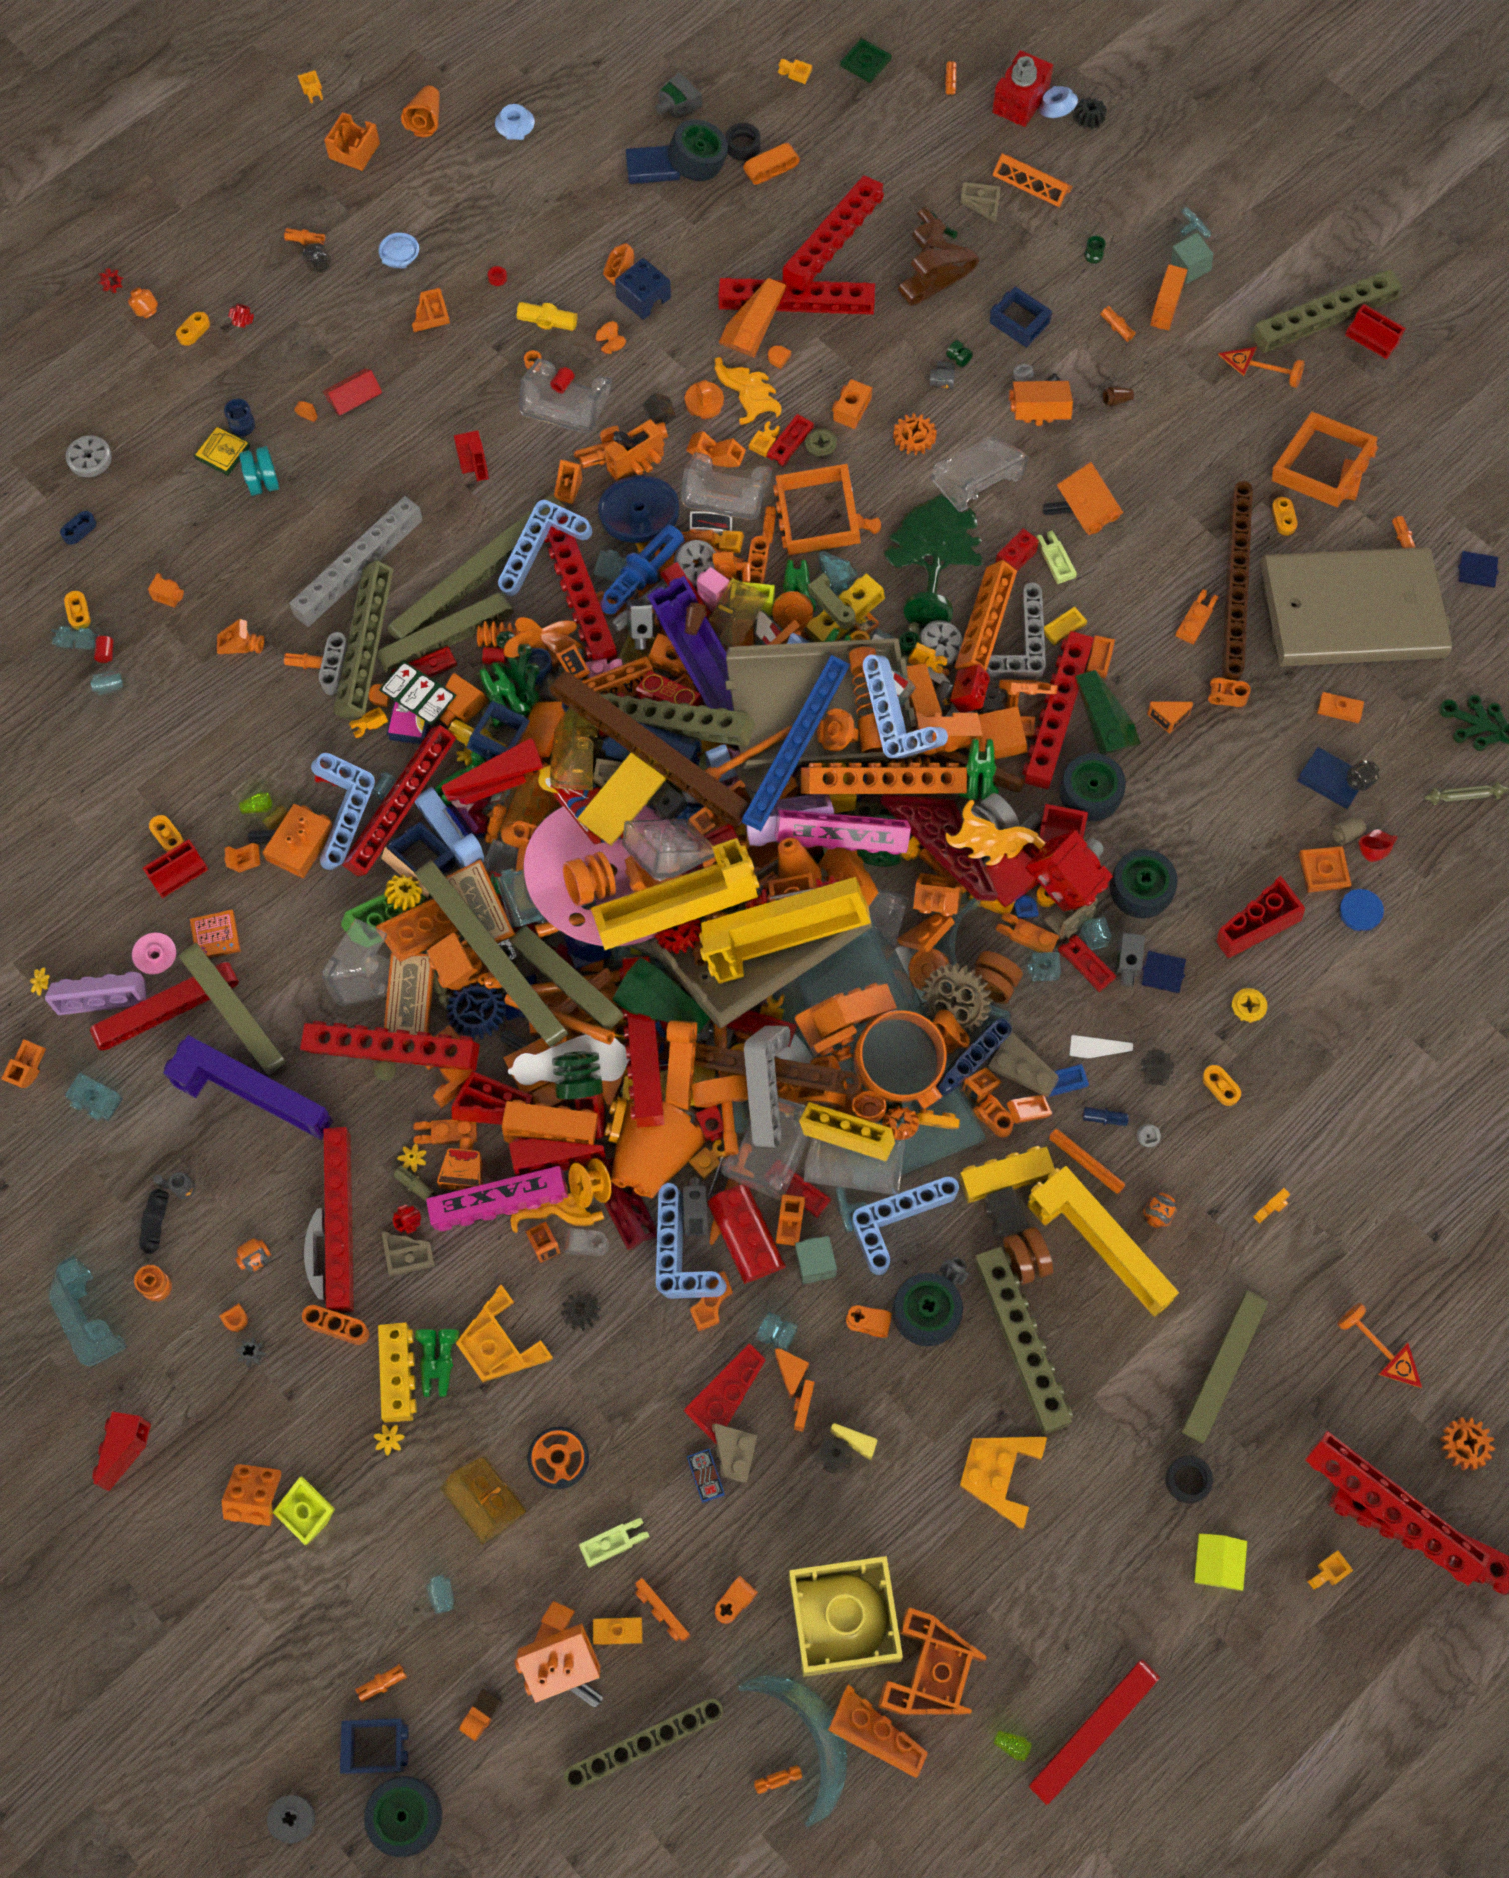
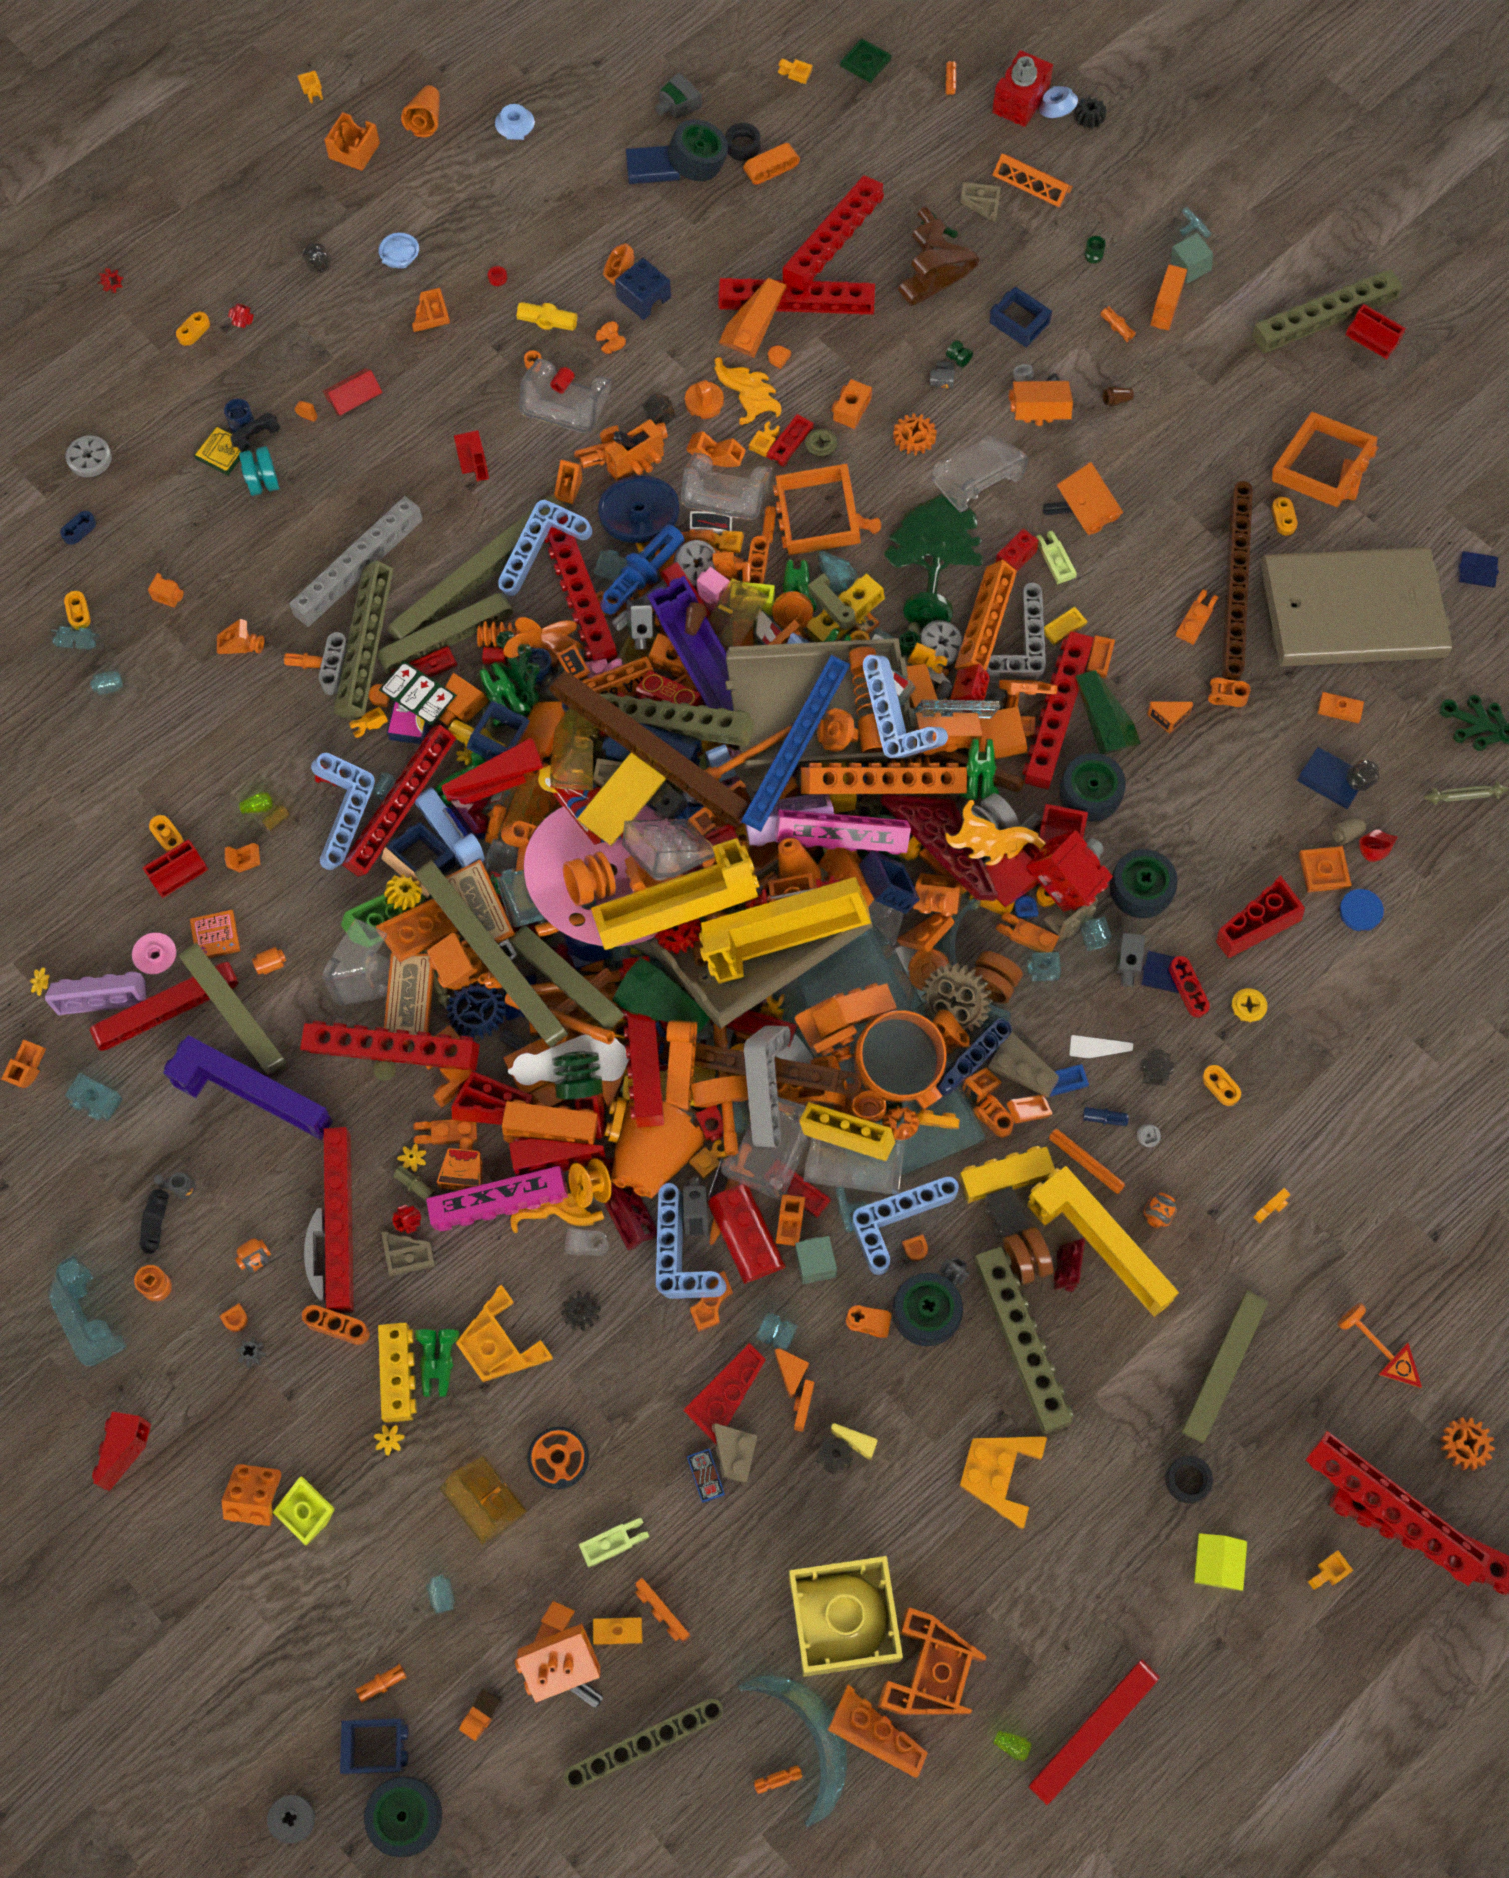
red piece [94,636,114,663] -> none
orange head [128,287,158,318] -> none
orange piece [248,804,333,879] -> none
orange pin [284,228,325,246] -> none
orange slope [525,1221,561,1263] -> none
orange piece [715,1576,758,1624] -> none
red plate [1058,935,1117,993] -> none
orange piece [1218,347,1305,388] -> none
orange axle [1392,516,1416,548] -> none
none -> black piece [230,413,280,452]
none -> orange brick [252,947,287,975]
none -> dark blue window [859,850,920,914]
none -> orange tile [901,1234,928,1262]
none -> clear light blue tile [914,700,1000,718]
none -> dark red hinge [1053,1238,1085,1292]
none -> red beam [1169,956,1210,1018]

